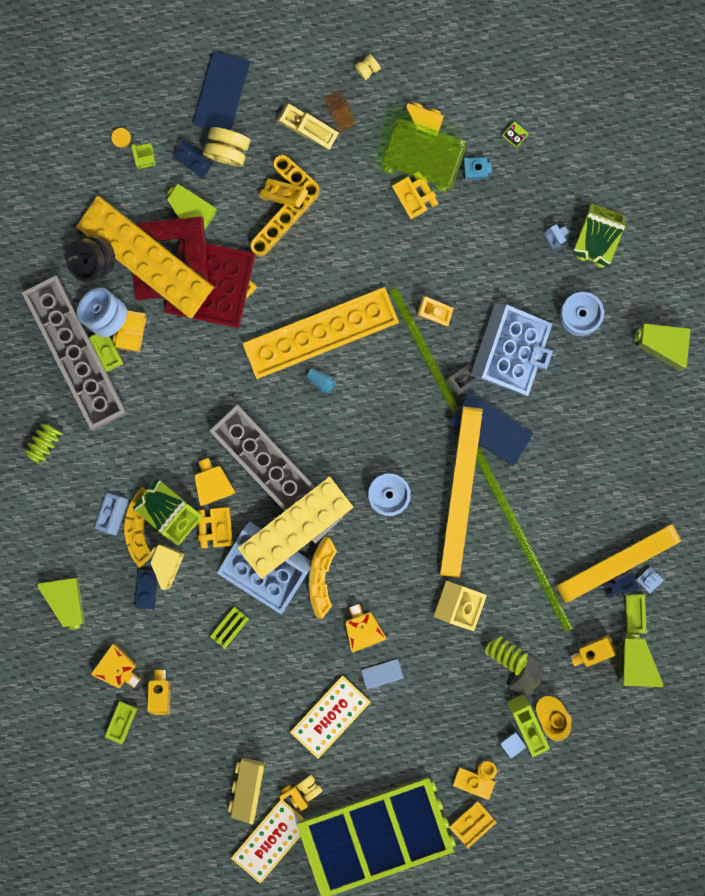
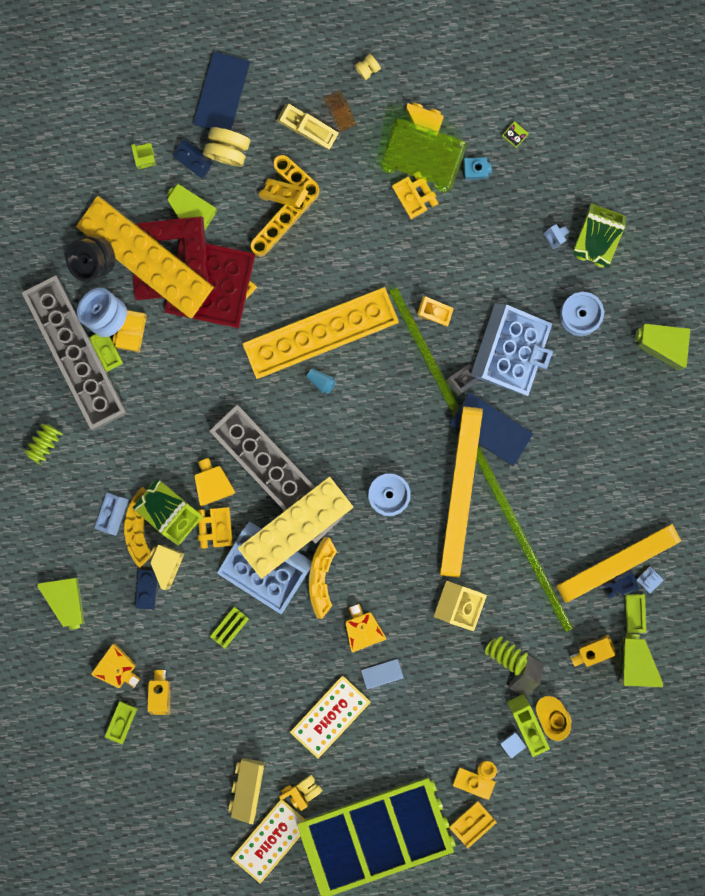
yellow tile [111,128,131,148] -> none

